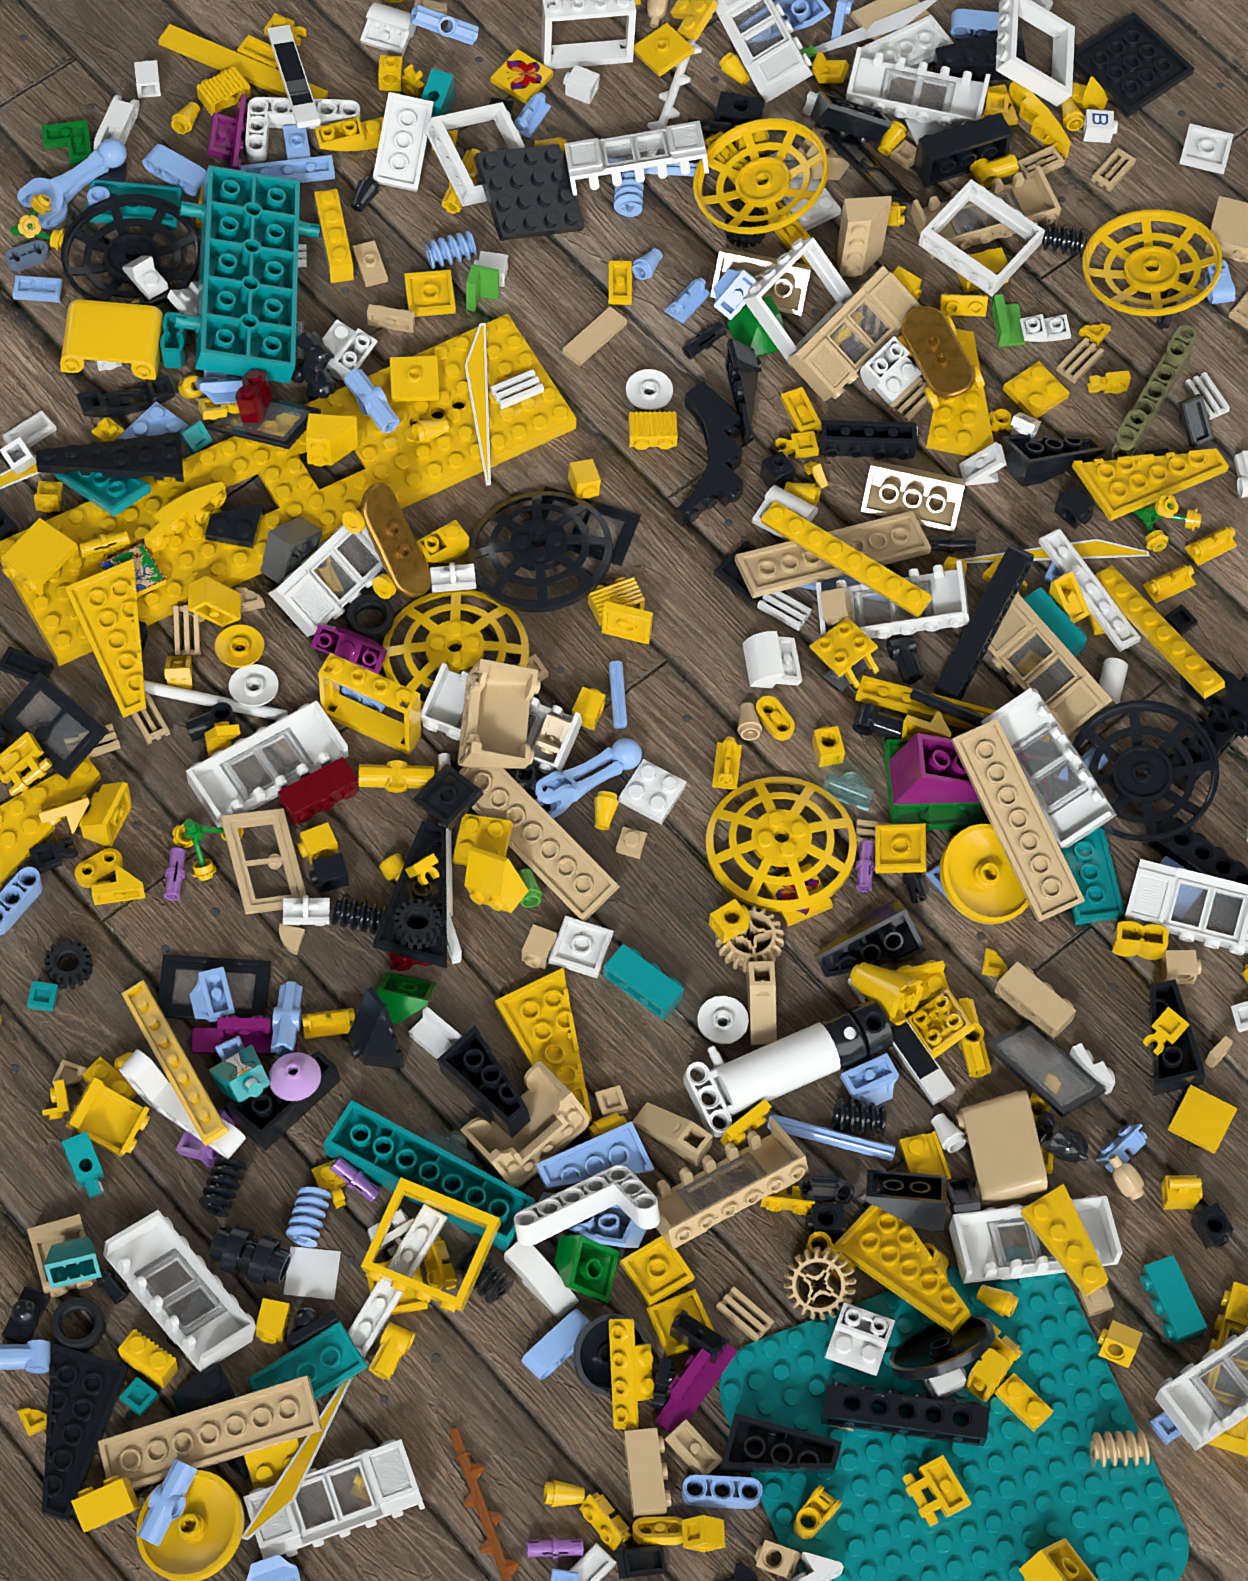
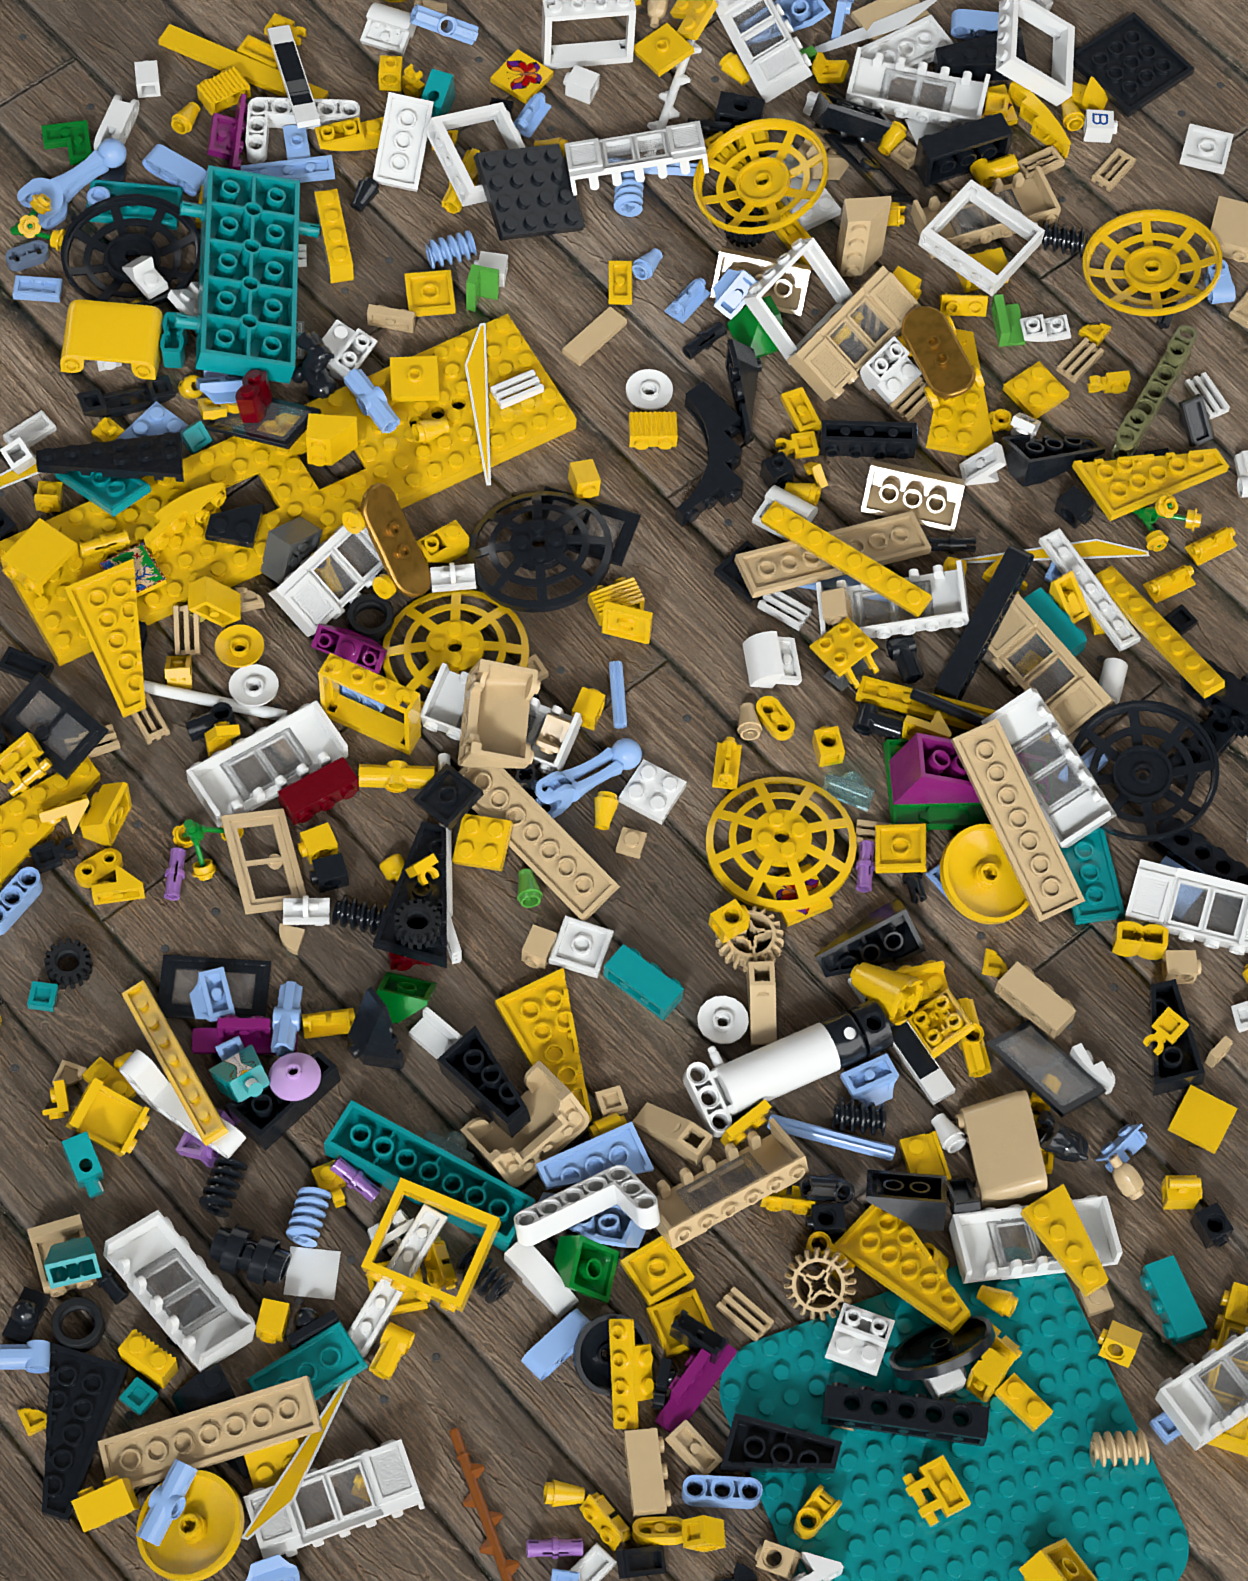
tan plate [352,241,388,287] -> none
yellow slope [465,846,529,913] -> none

